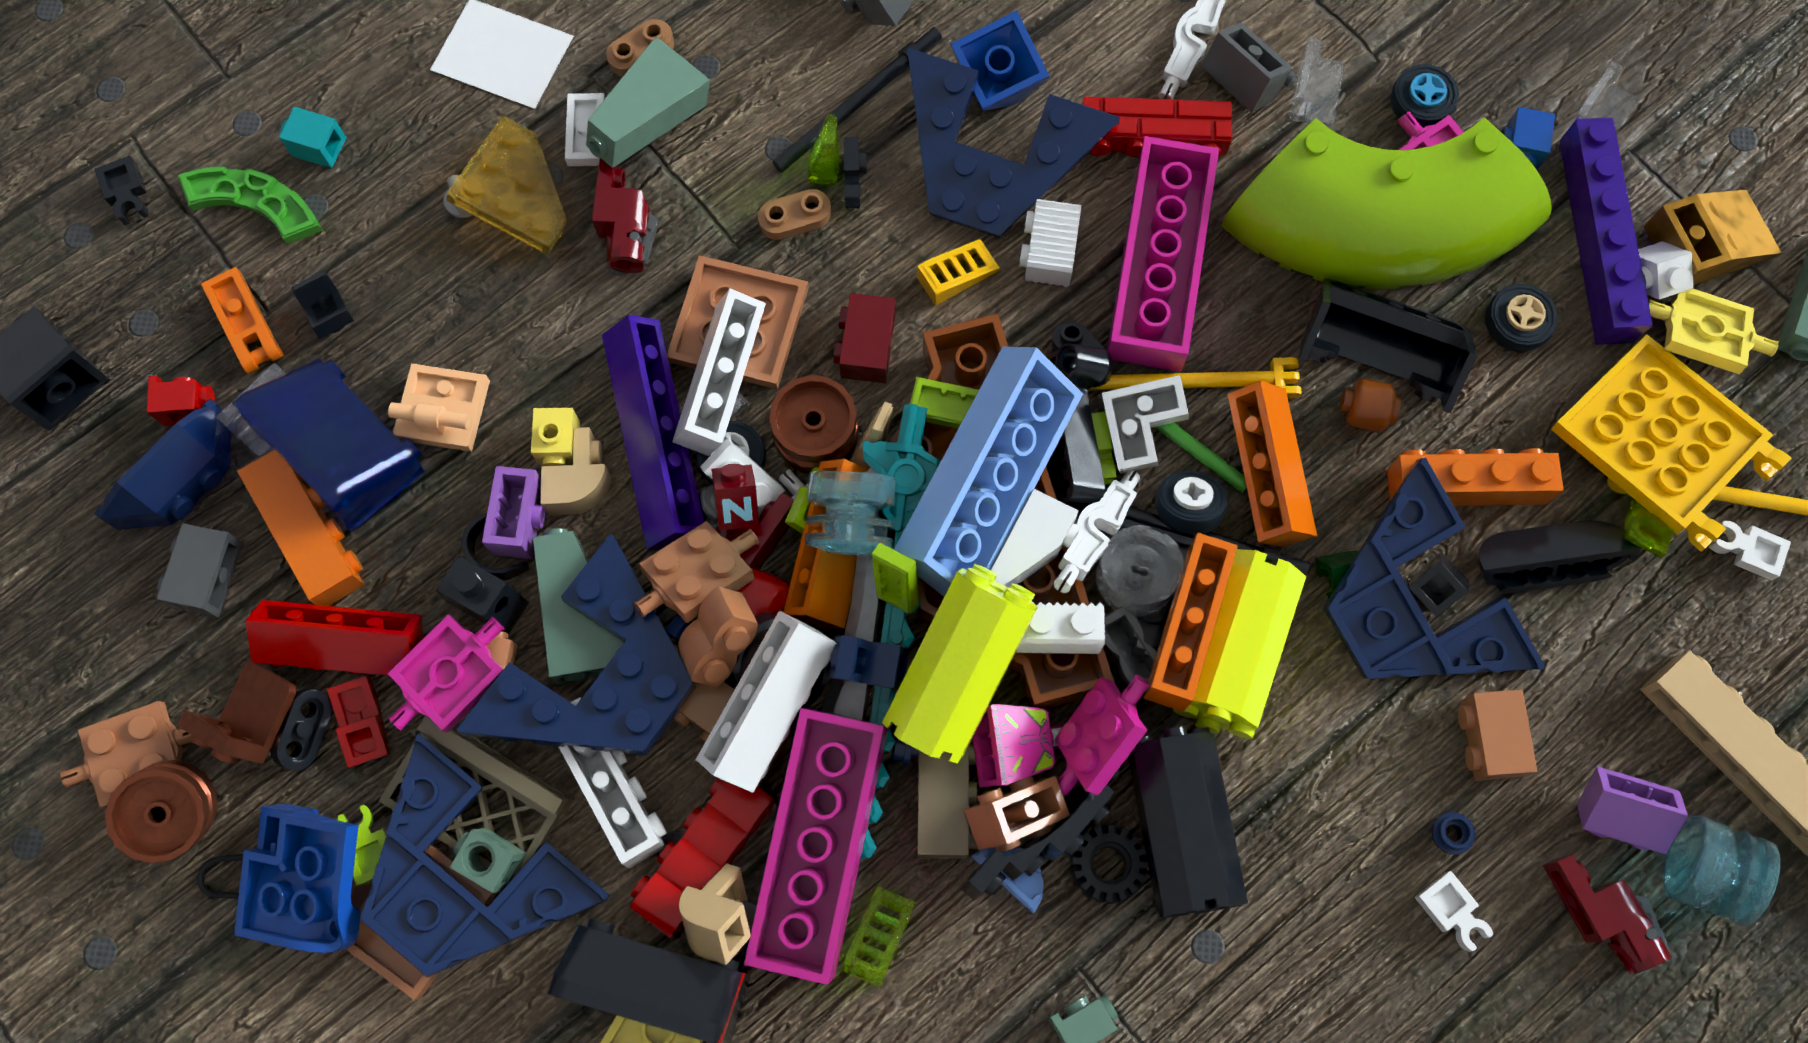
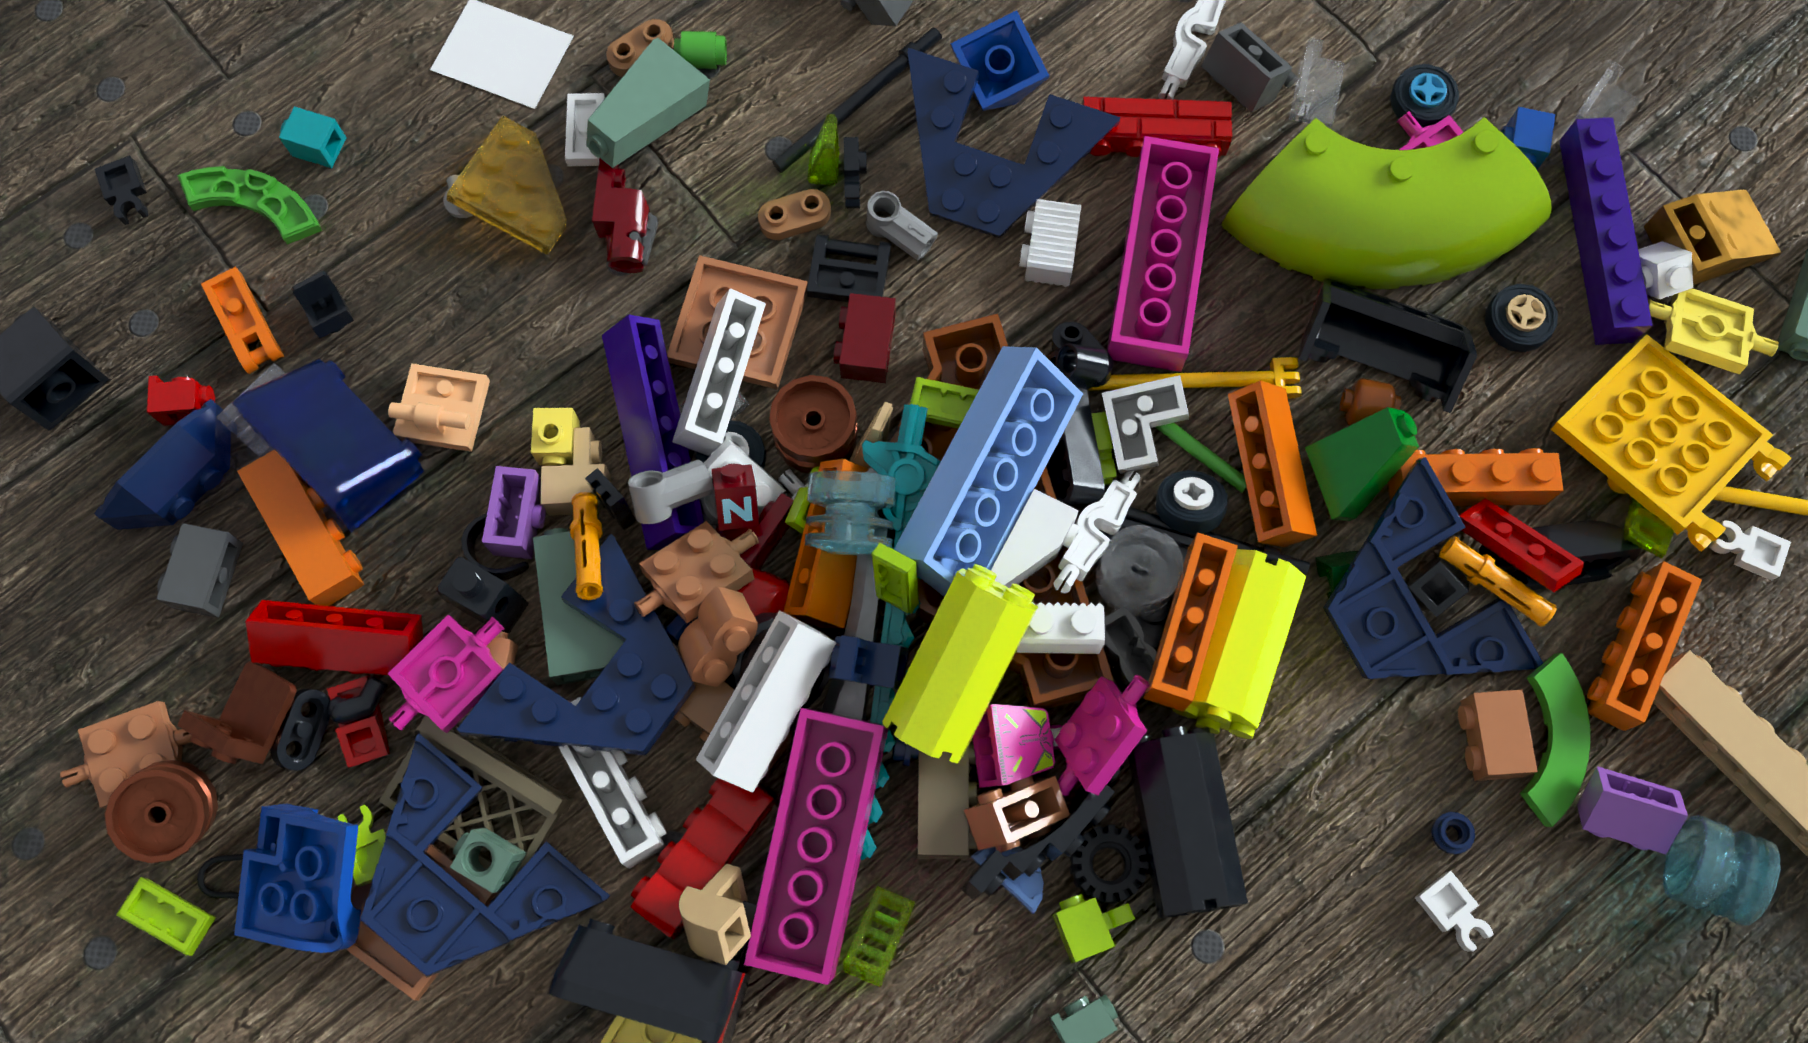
yellow slope [916,239,1000,306] -> none
dark red plate [1542,854,1671,974] -> none
none -> lime plate [116,877,216,956]
none -> black arm [327,676,388,725]
none -> light orange pin [570,492,603,600]
none -> black tile [585,468,636,530]
none -> light grey piece [628,459,714,524]
none -> bright green brick [674,31,727,69]
none -> black plate [807,233,892,302]
none -> light grey piece [866,191,938,261]
none -> lime brick [1052,894,1135,964]
none -> green slope [1305,407,1419,521]
none -> light orange pin [1439,536,1557,627]
none -> red plate [1459,498,1584,592]
none -> bright green tile [1520,653,1590,827]
none -> orange brick [1587,561,1702,731]

